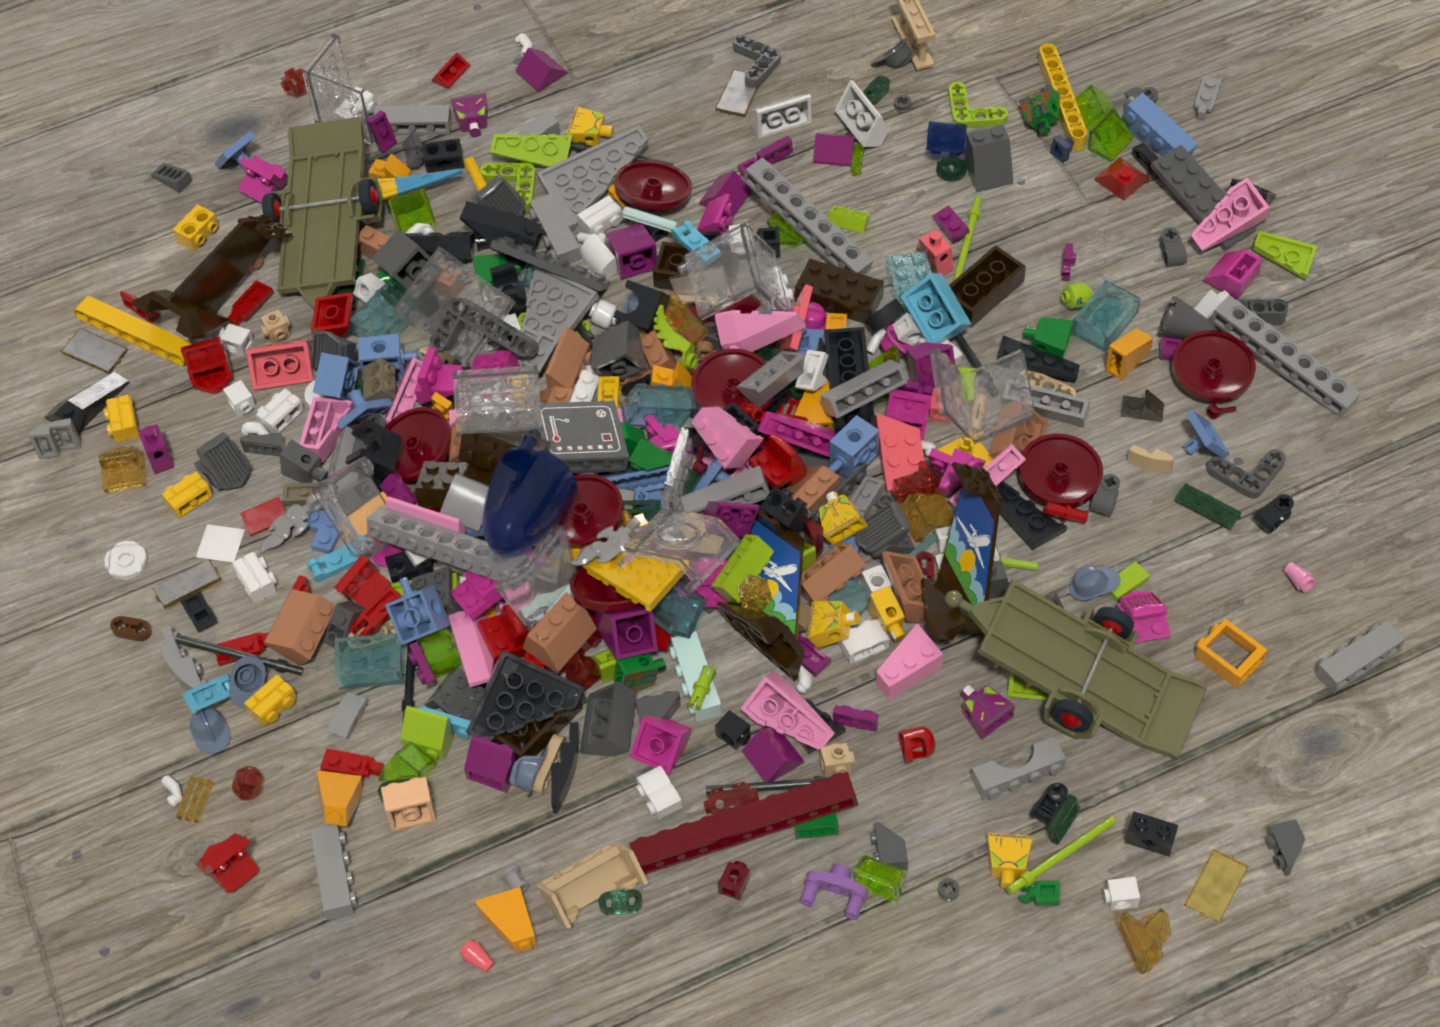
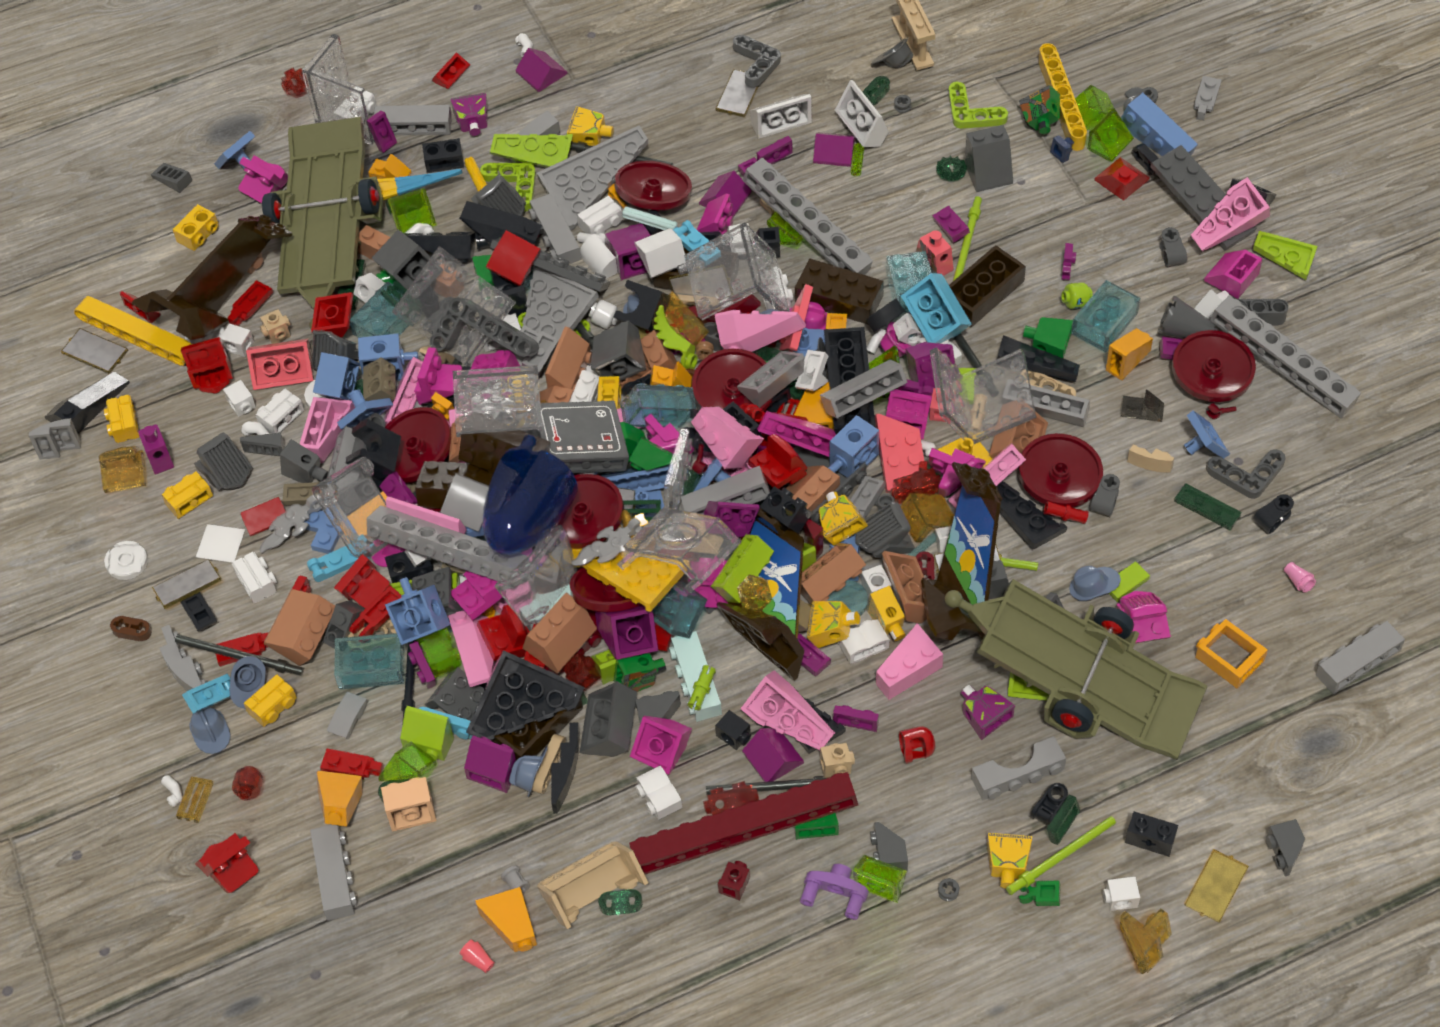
dark grey plate [402,132,424,168] -> none
white arm [796,665,812,693] -> none
lime slope [828,205,871,233] -> none
clear blue bracket [926,121,967,156] -> none
none -> red slope [486,230,541,286]
none -> white slope [634,228,687,278]

